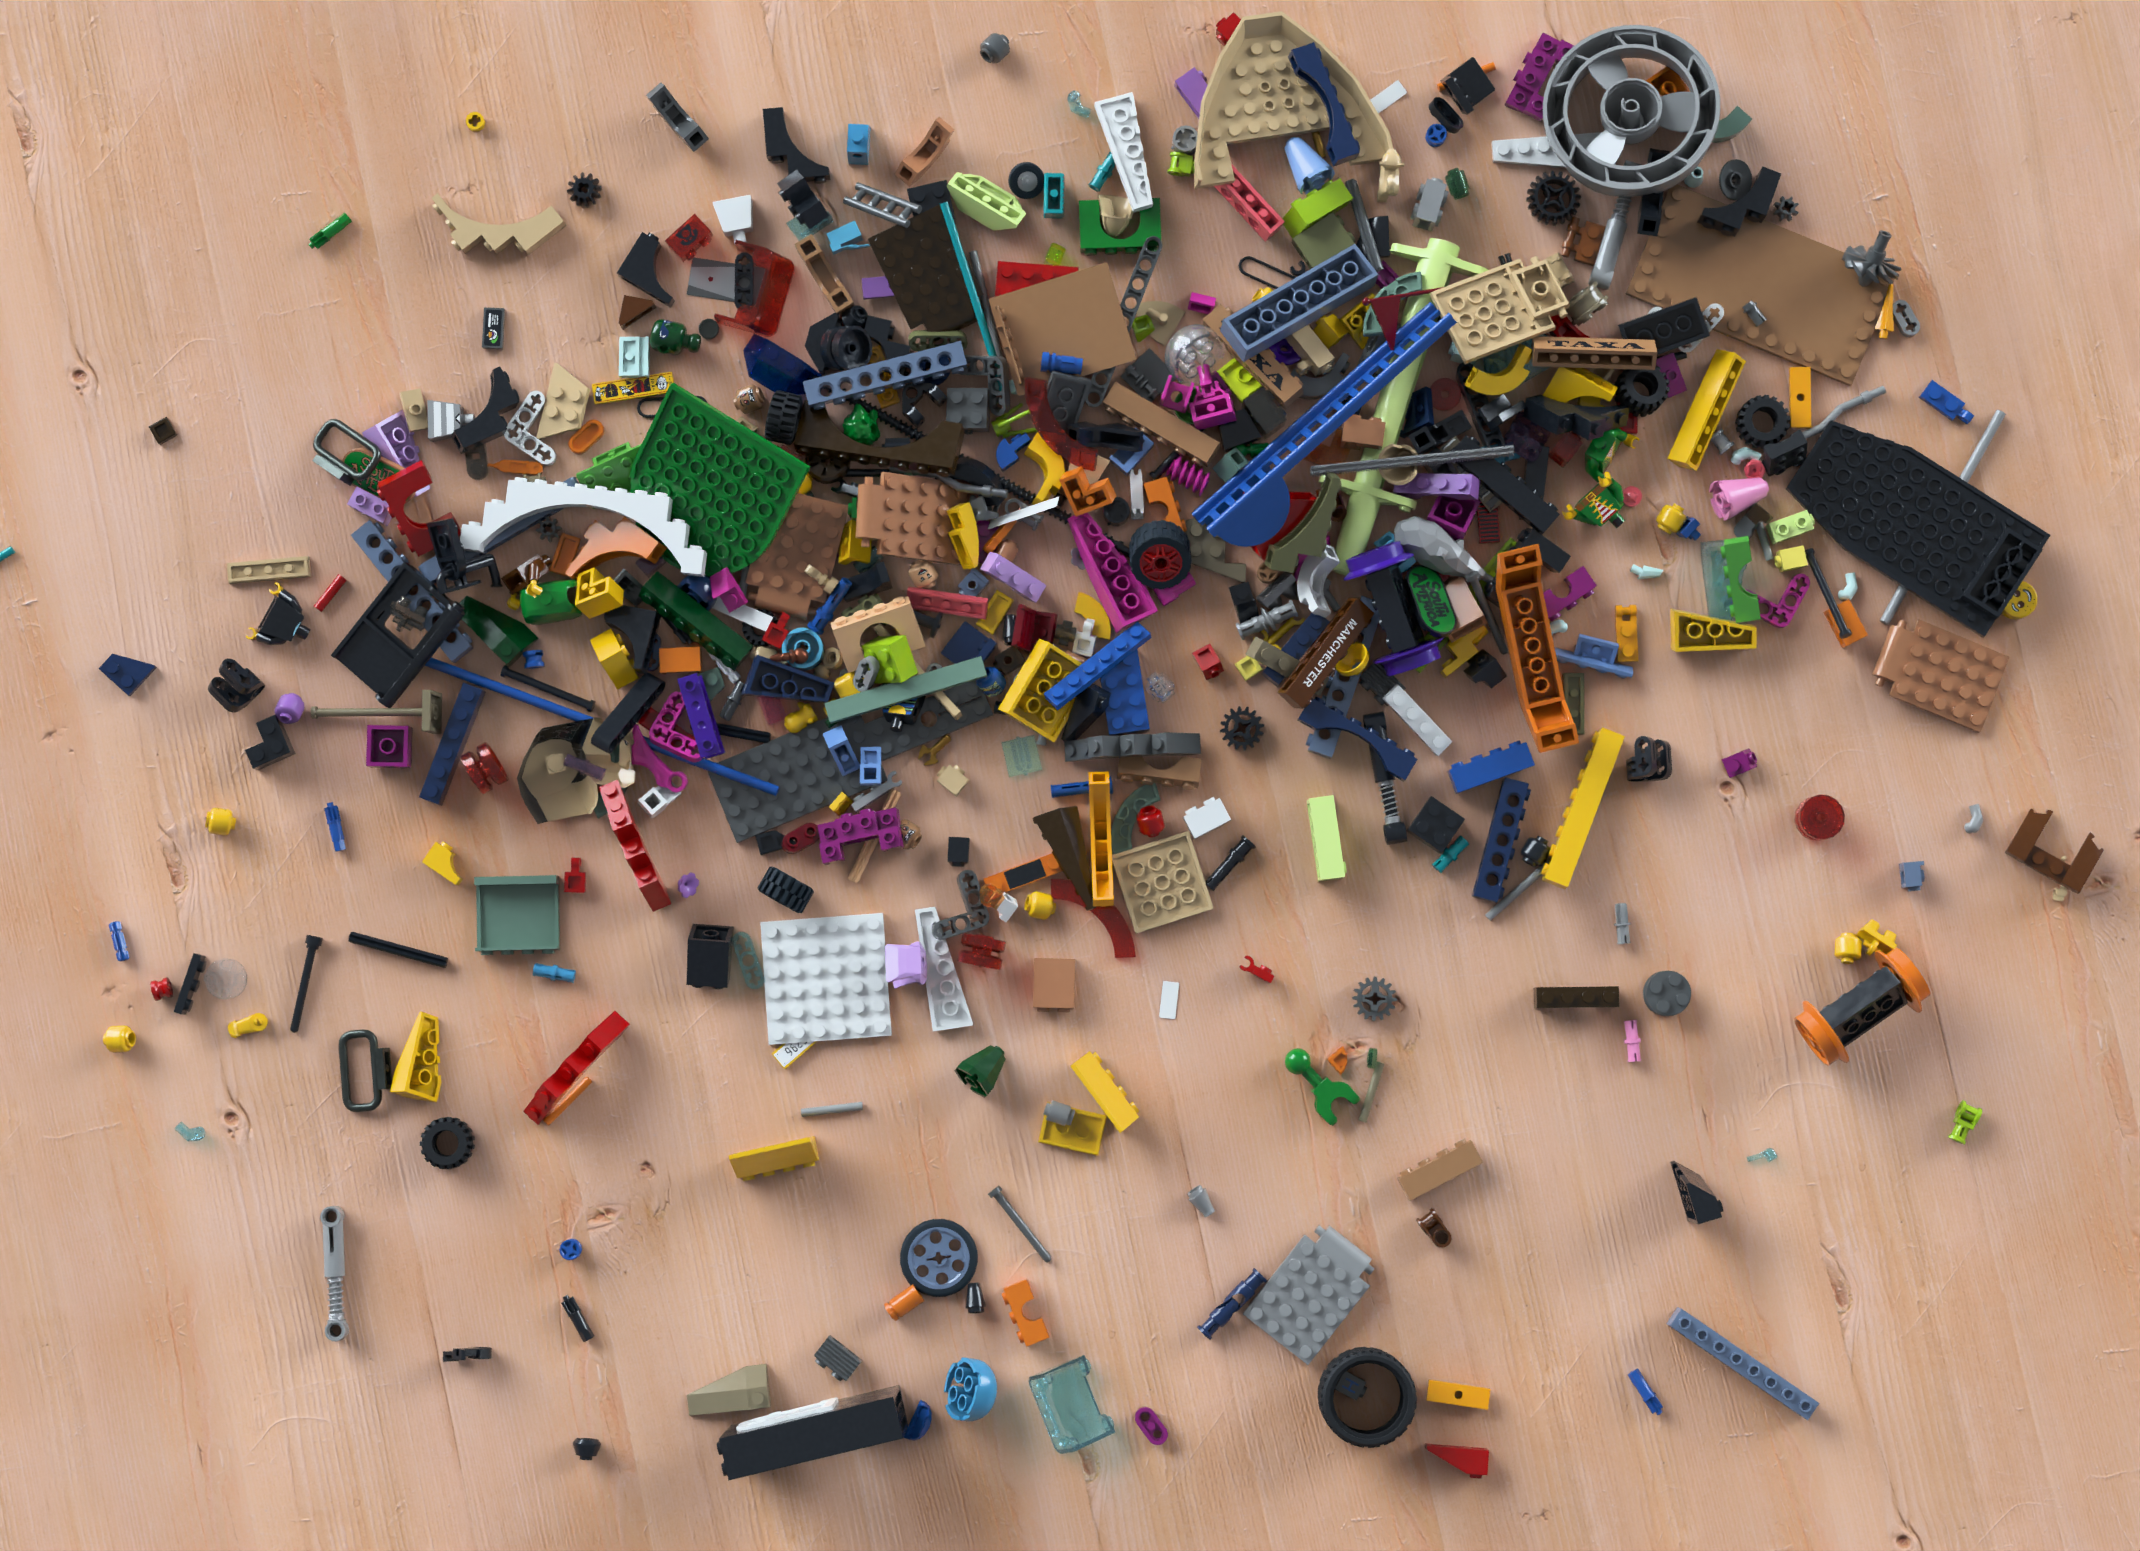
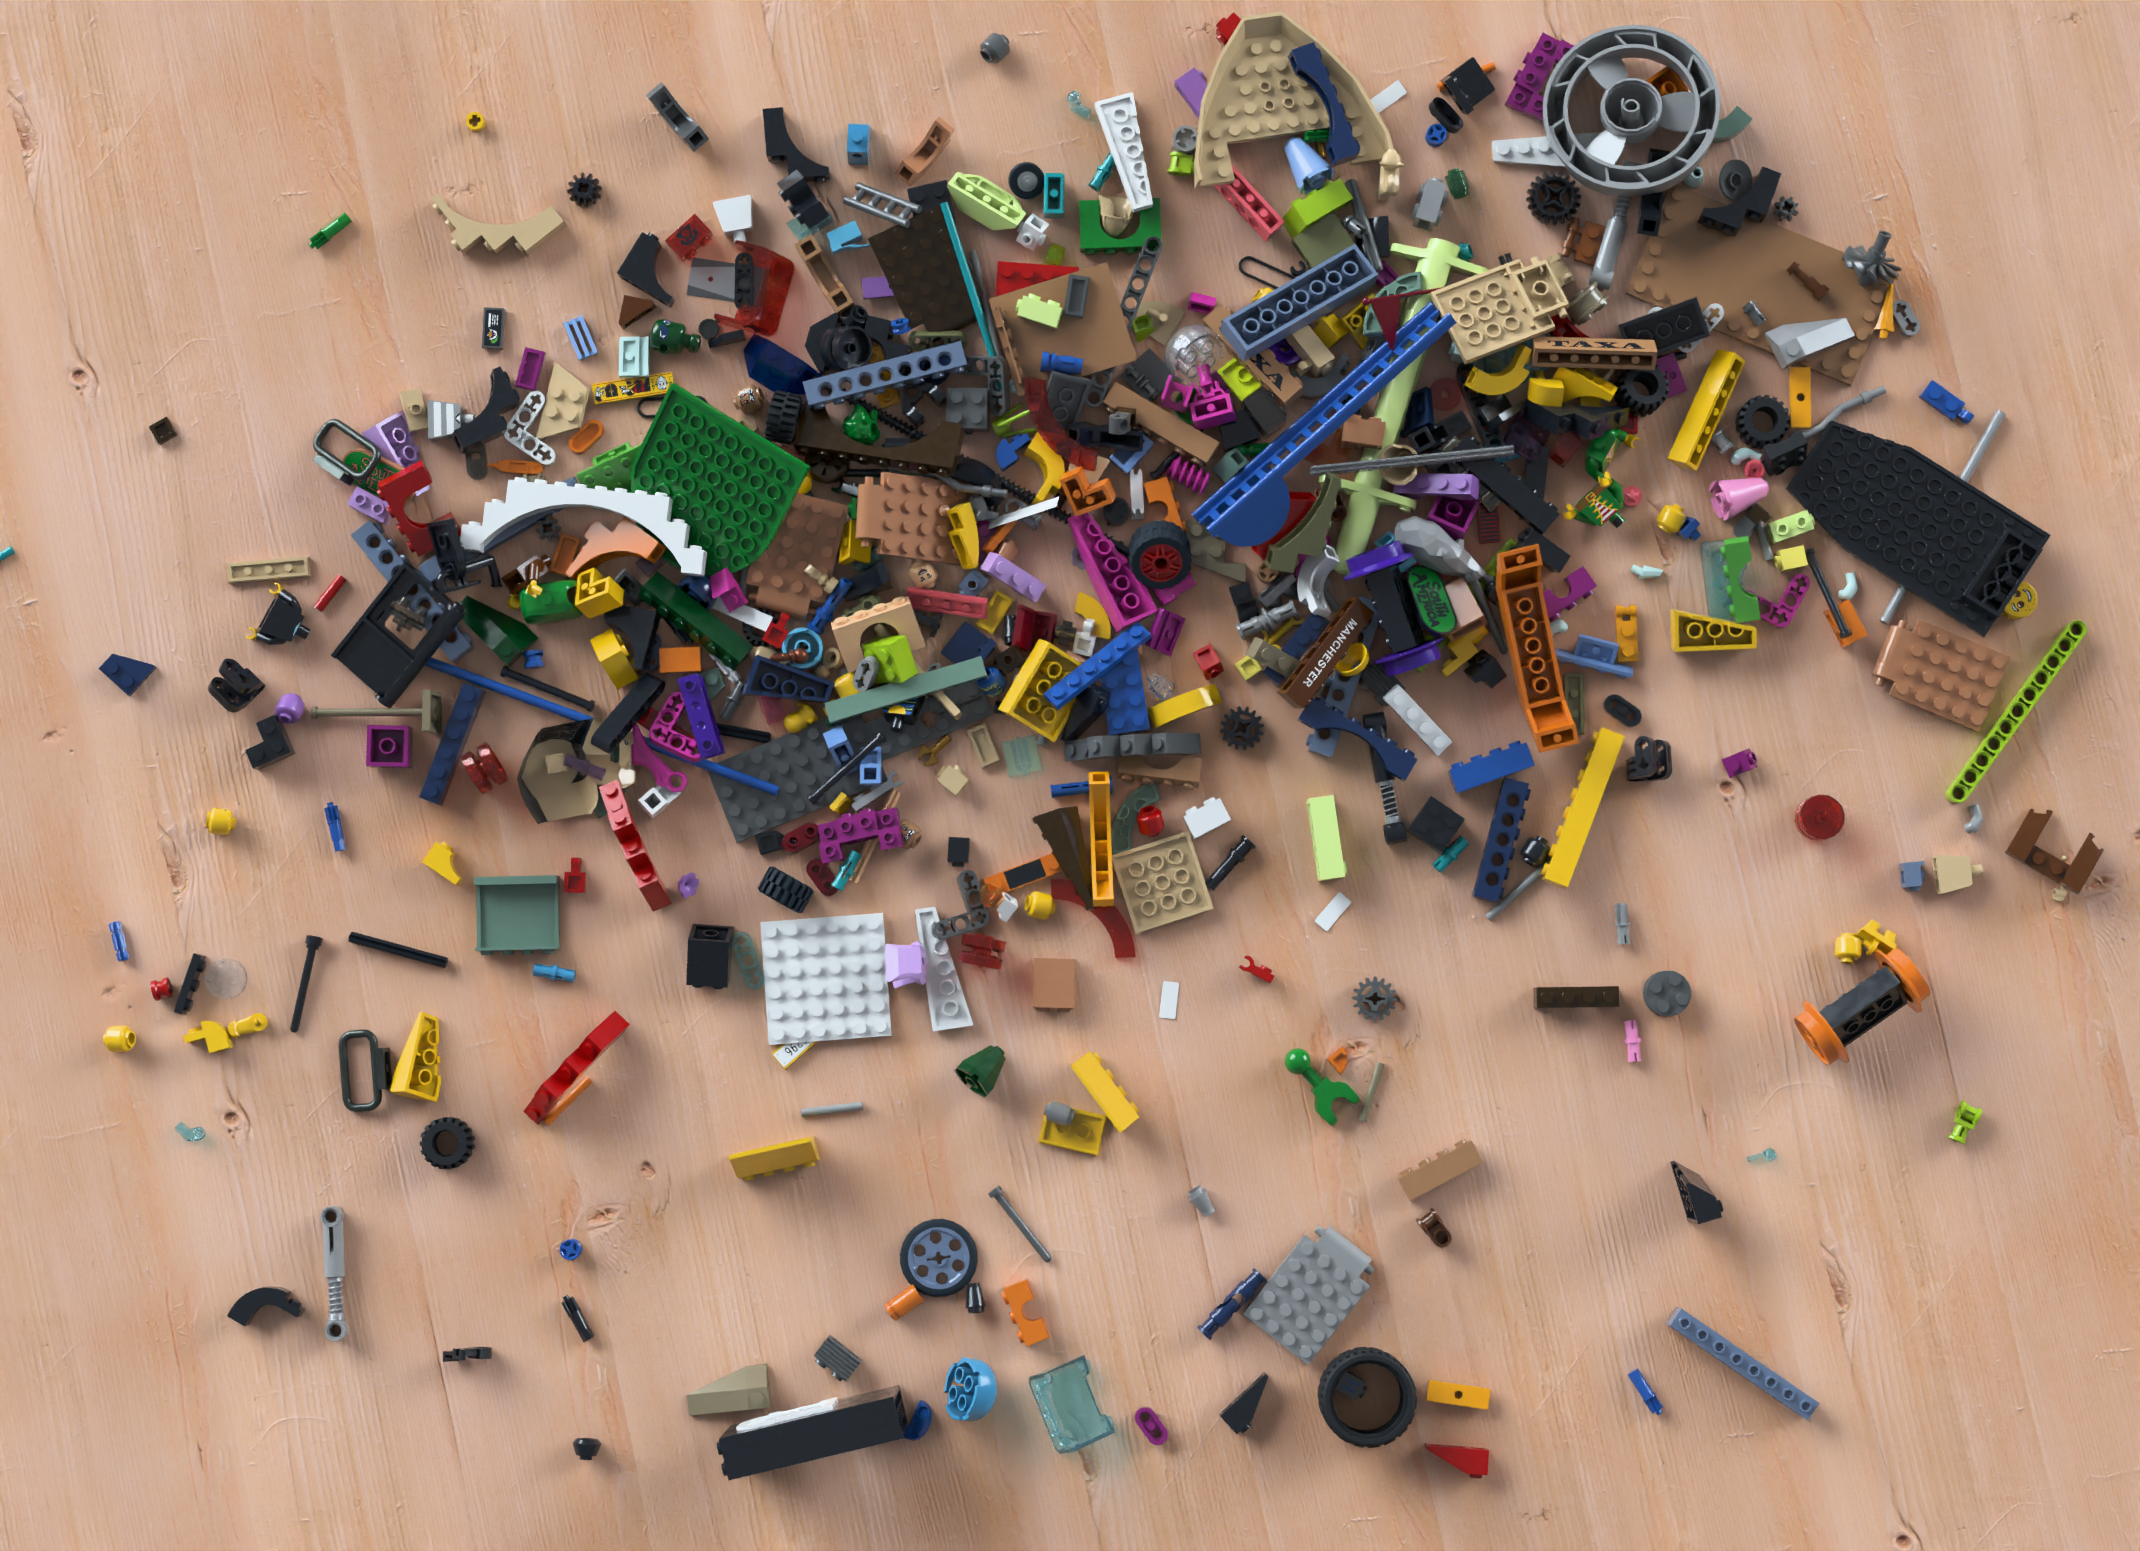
clear green tile [1367,1048,1377,1069] -> none
none -> yellow brick [183,1021,233,1053]
none -> black arch [227,1286,305,1326]
none -> magenta plate [515,347,546,391]
none -> light blue tile [563,315,598,361]
none -> black tile [708,330,746,348]
none -> dark red plate [806,859,838,896]
none -> black bar [807,731,887,805]
none -> teal pin [831,849,862,891]
none -> blue bush [891,318,911,334]
none -> tan tile [967,723,1001,768]
none -> yellowish green brick [1015,294,1063,329]
none -> white brick [1016,213,1049,251]
none -> dark grey tile [1063,274,1090,318]
none -> dark grey leg [1109,406,1136,435]
none -> magenta plate [1145,607,1185,656]
none -> yellow arch [1147,684,1223,728]
none -> black slope [1219,1372,1268,1434]
none -> green axle [1303,130,1329,143]
none -> white sticker [1315,892,1351,931]
none -> dark grey pin [1343,215,1368,238]
none -> teal plate [1458,243,1474,262]
none -> yellow brick [1526,370,1564,407]
none -> black plate [1603,694,1642,727]
none -> light grey wedge [1764,318,1855,370]
none -> reddish brown piece [1786,261,1829,301]
none -> tan torso [1932,855,1983,894]
none -> lime beam [1946,620,2087,804]

